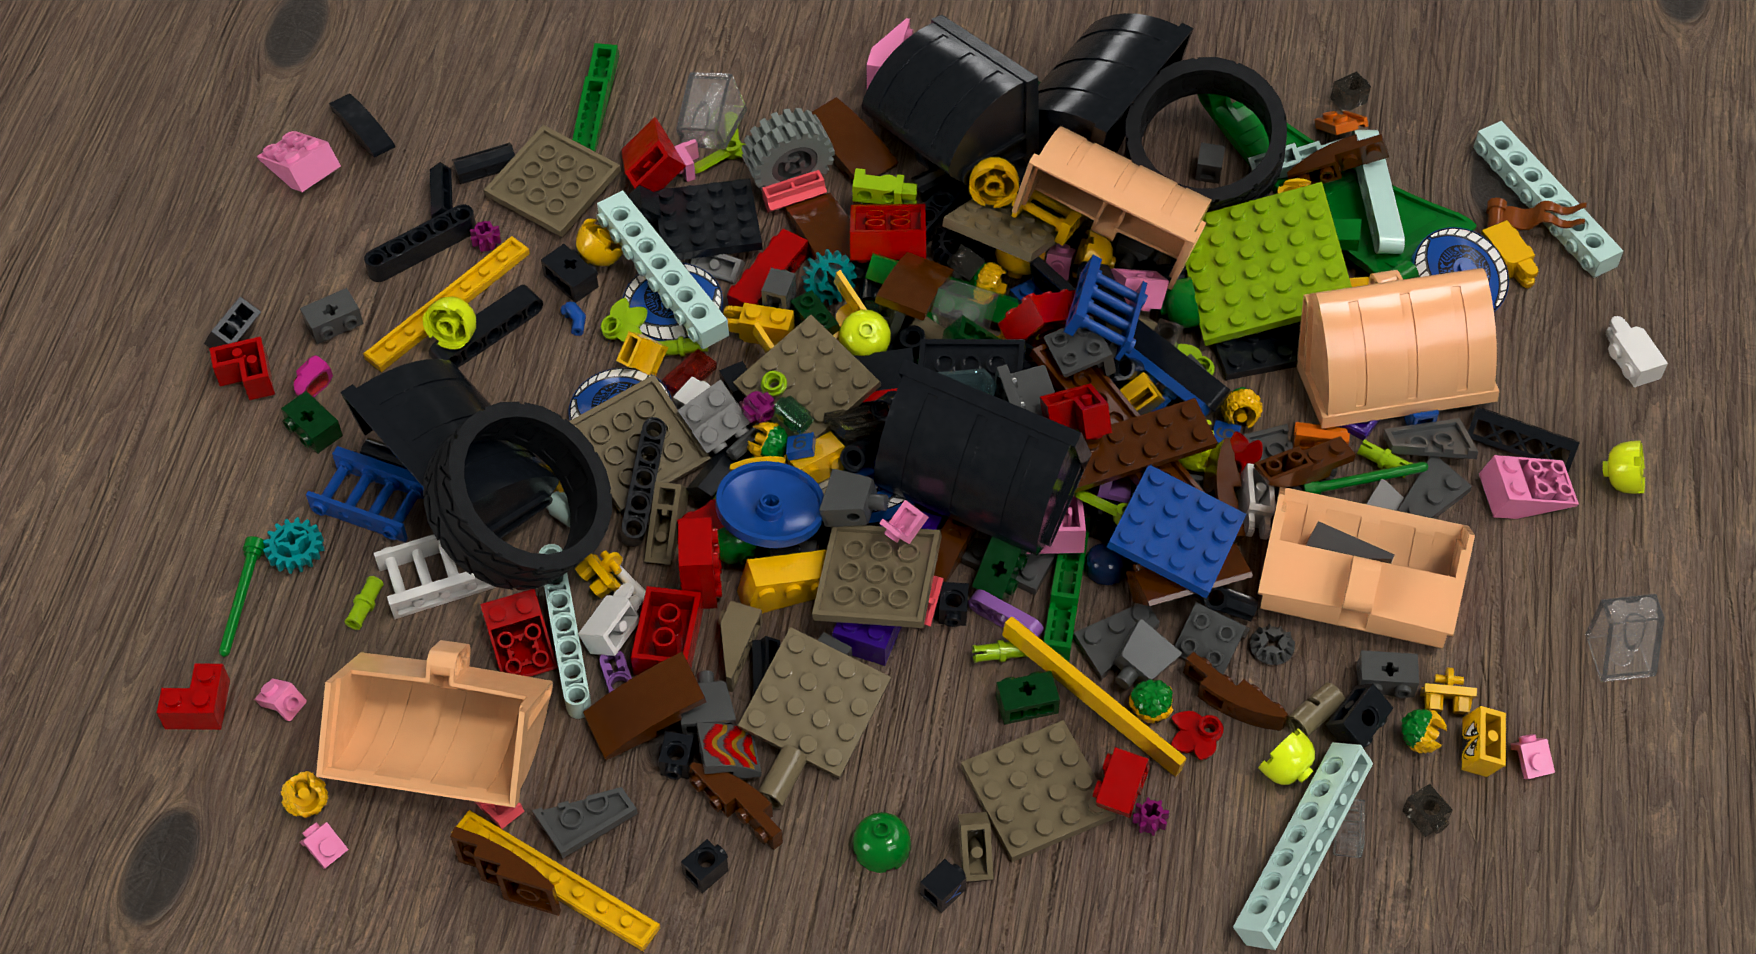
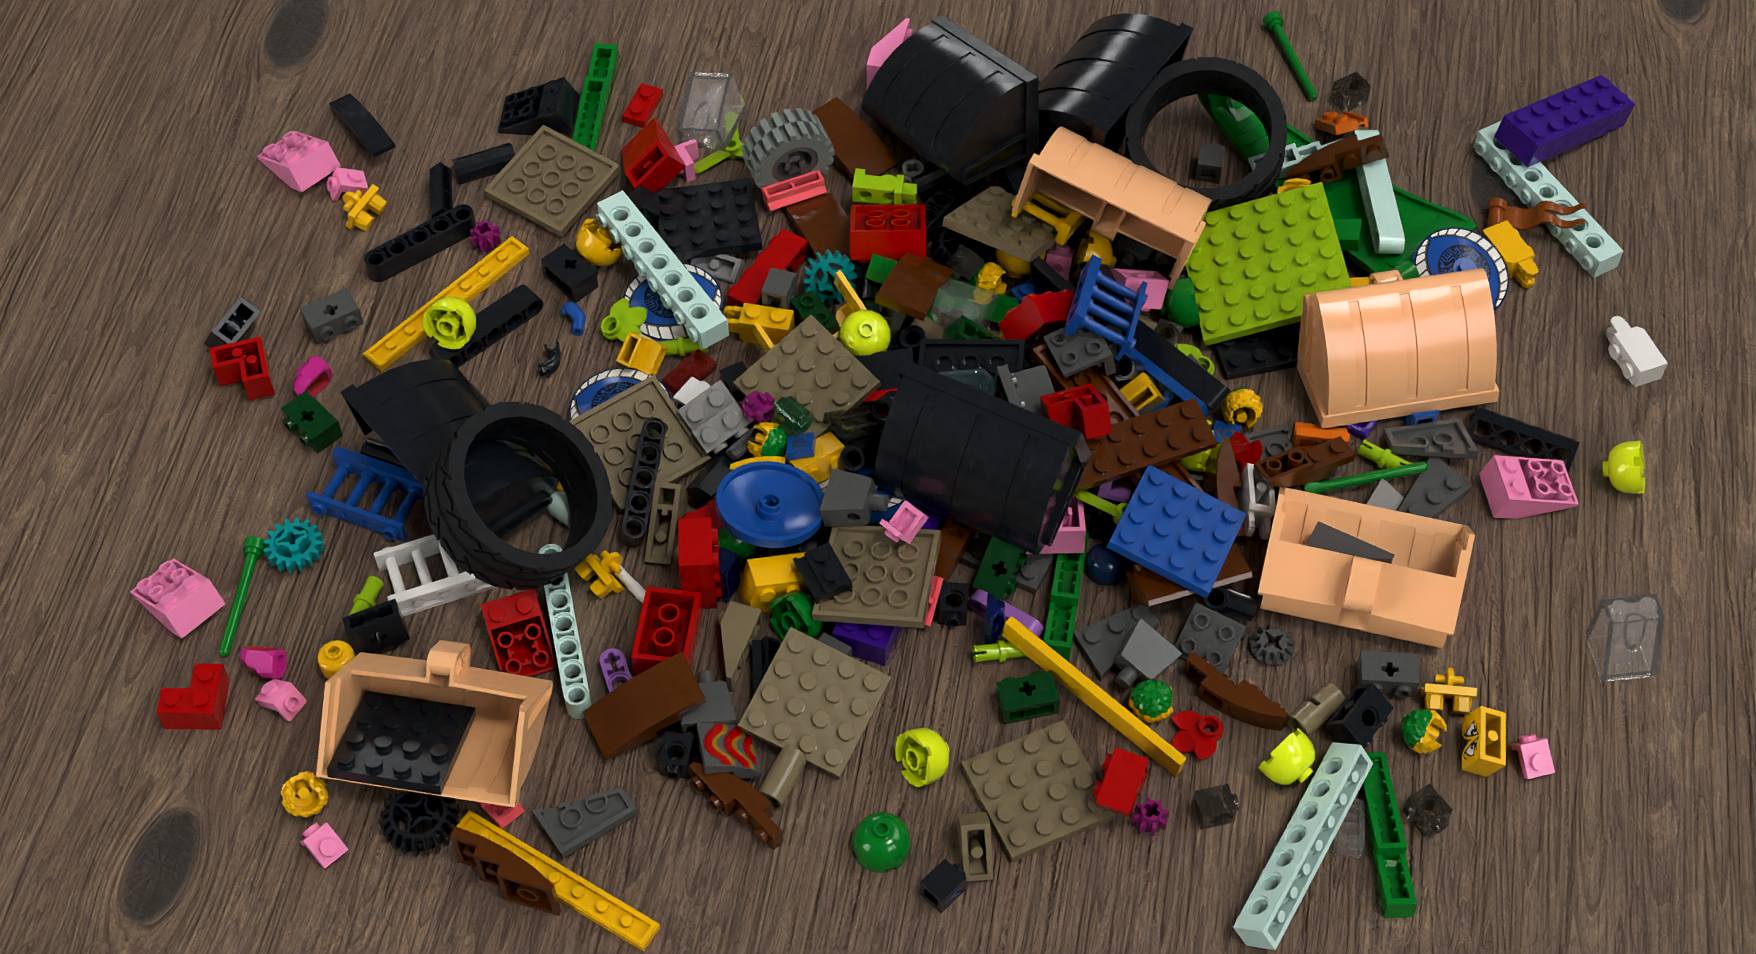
white hinge [578,582,642,656] -> none
black brick [681,839,729,894] -> none
lime plate [761,371,787,397] -> none
yellow cylinder [969,157,1019,208] -> none
none -> bright pink slope [130,558,226,639]
none -> dark pink rock [240,646,287,679]
none -> yellow head [318,640,356,679]
none -> bright pink bracket [327,167,368,201]
none -> black plate [327,691,476,795]
none -> yellow hips [342,184,387,231]
none -> black brick [342,599,410,656]
none -> black gear [380,790,460,858]
none -> black slope [498,77,580,135]
none -> black arm [538,341,561,377]
none -> red plate [622,83,663,128]
none -> clear blue slope [719,547,740,604]
none -> green cylinder [769,591,824,642]
none -> black plate [793,542,853,605]
none -> neon yellow cylinder [895,728,949,787]
none -> light grey bush [902,159,924,183]
none -> clear blue slope [984,593,1005,644]
none -> clear smoke brick [1192,784,1240,830]
none -> green piece [1263,11,1318,101]
none -> green slope [1361,752,1417,918]
none -> dark purple brick [1494,75,1635,167]

